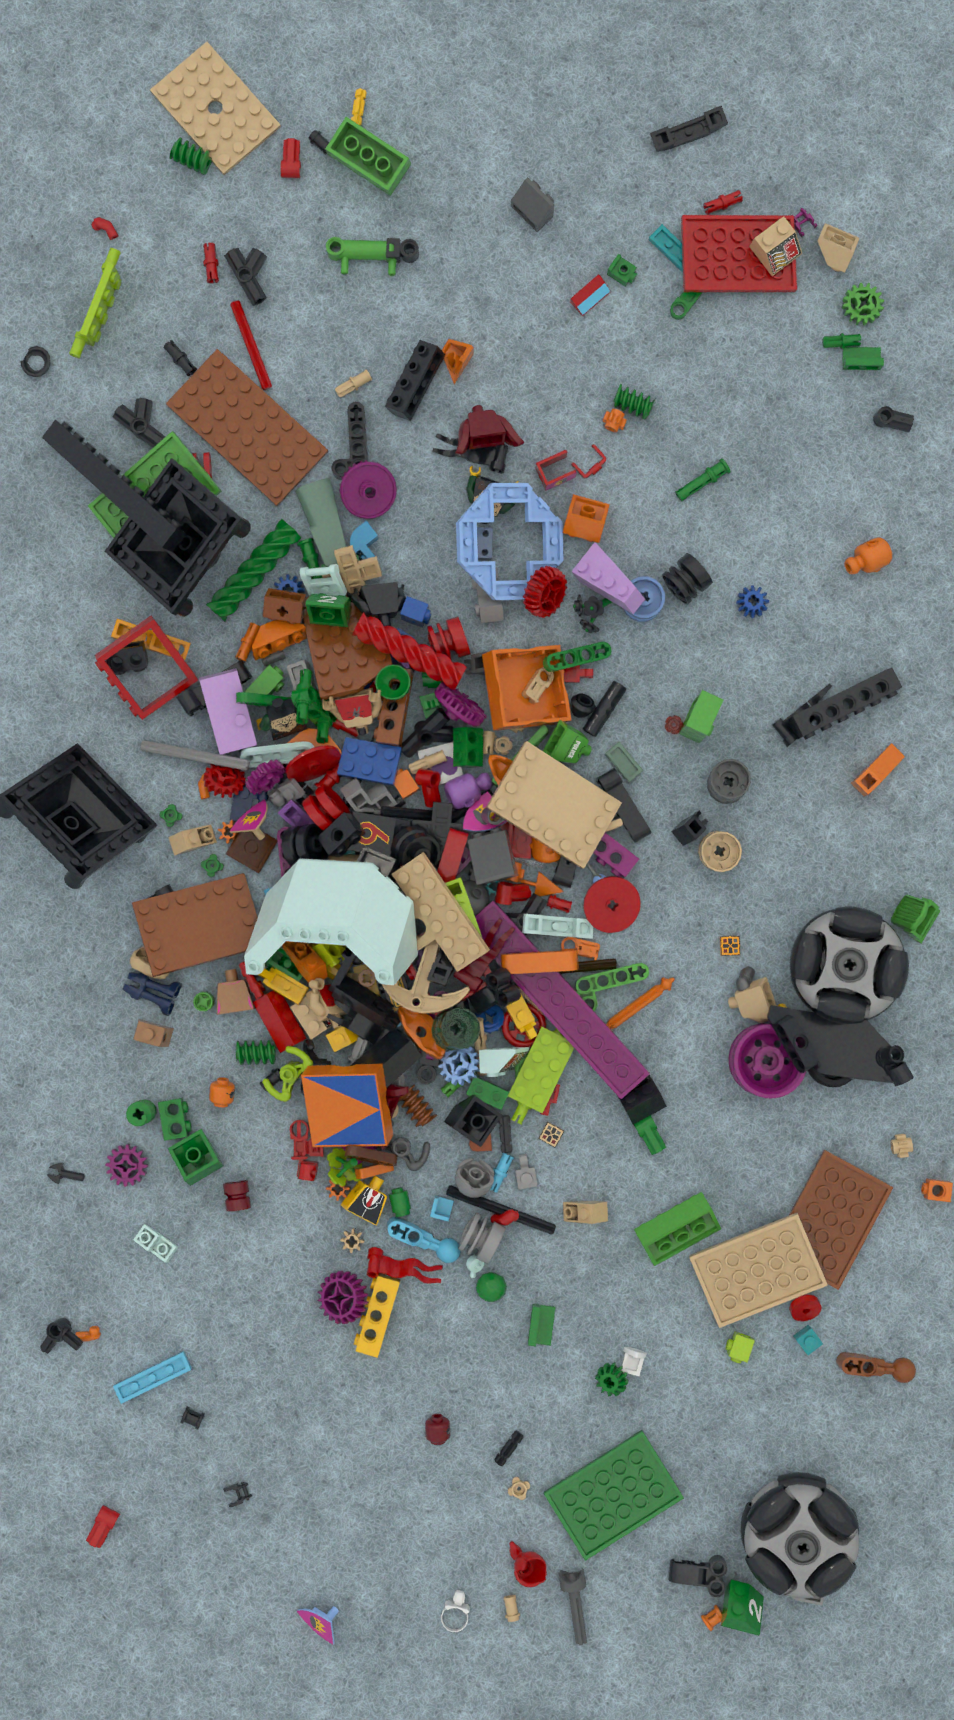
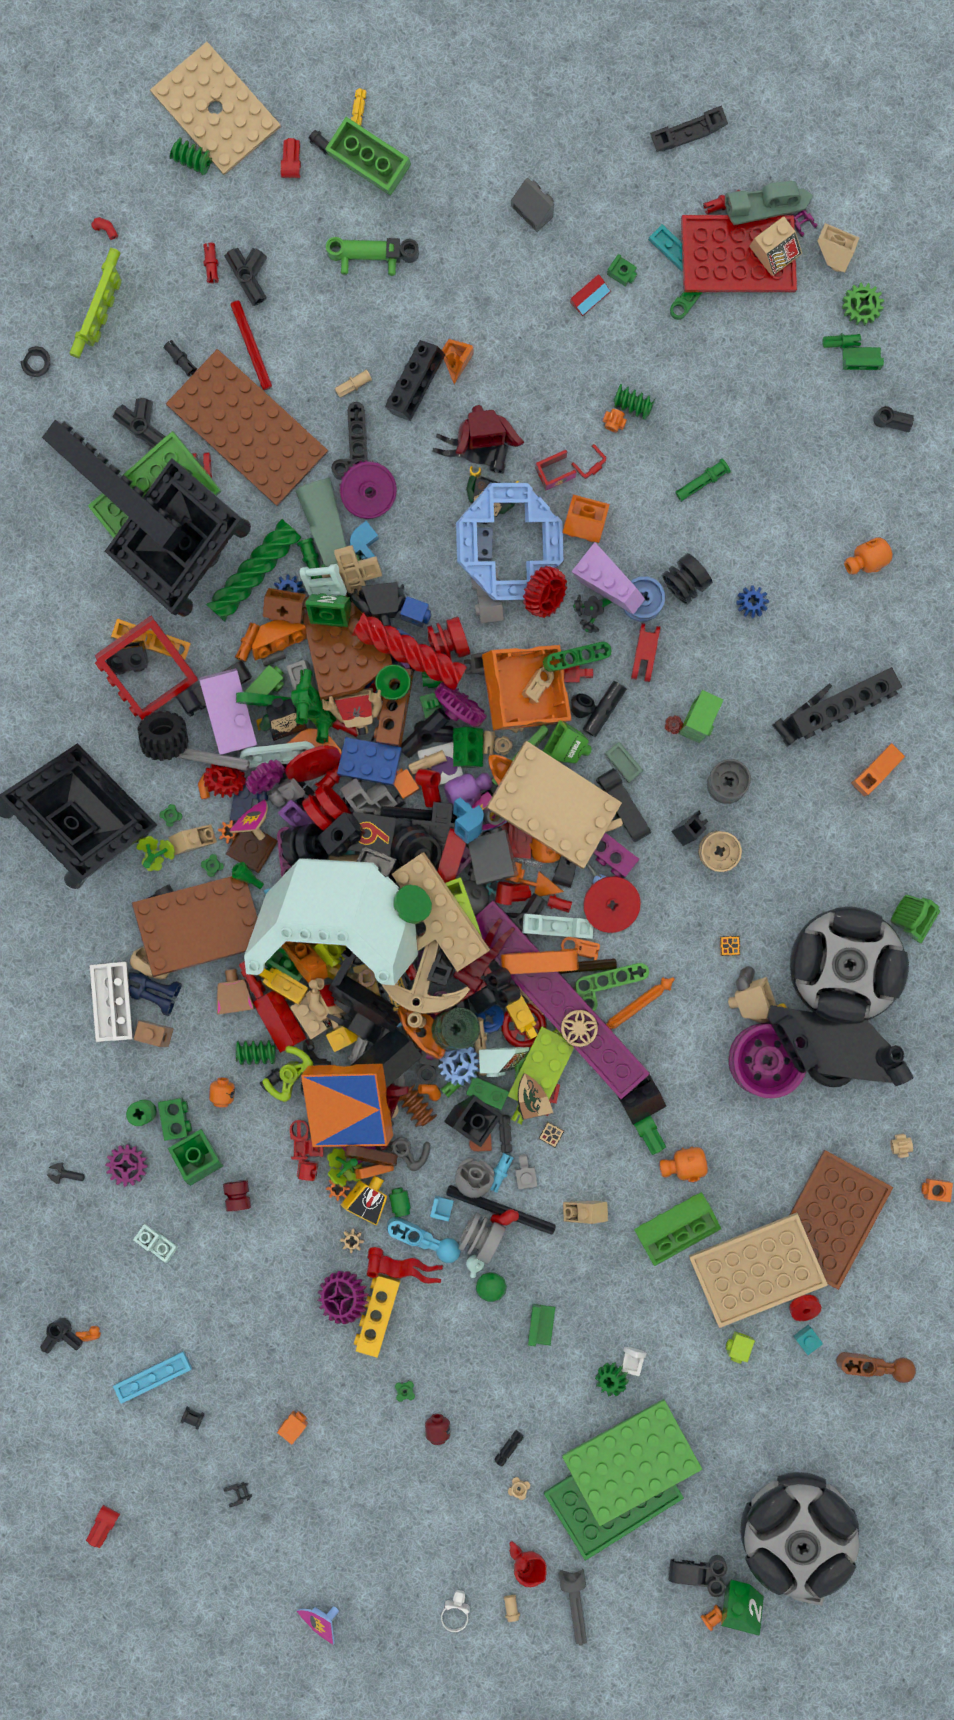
bright green wheel [193,992,215,1011] -> none
none -> white slope [90,962,133,1042]
none -> lime plant [136,836,175,872]
none -> black tyre [137,711,189,761]
none -> green cone [232,862,264,889]
none -> orange brick [277,1411,308,1445]
none -> green tile [393,885,432,924]
none -> green plate [395,1381,415,1402]
none -> tan pin [407,1012,426,1028]
none -> orange arm [418,1084,441,1101]
none -> dark azure brick [453,797,484,844]
none -> shield [518,1073,553,1120]
none -> tan wheel [561,1010,598,1047]
none -> bright green plate [562,1399,702,1526]
none -> red piece [631,623,660,682]
none -> orange piece [659,1147,708,1182]
none -> sand green panel [725,181,813,225]

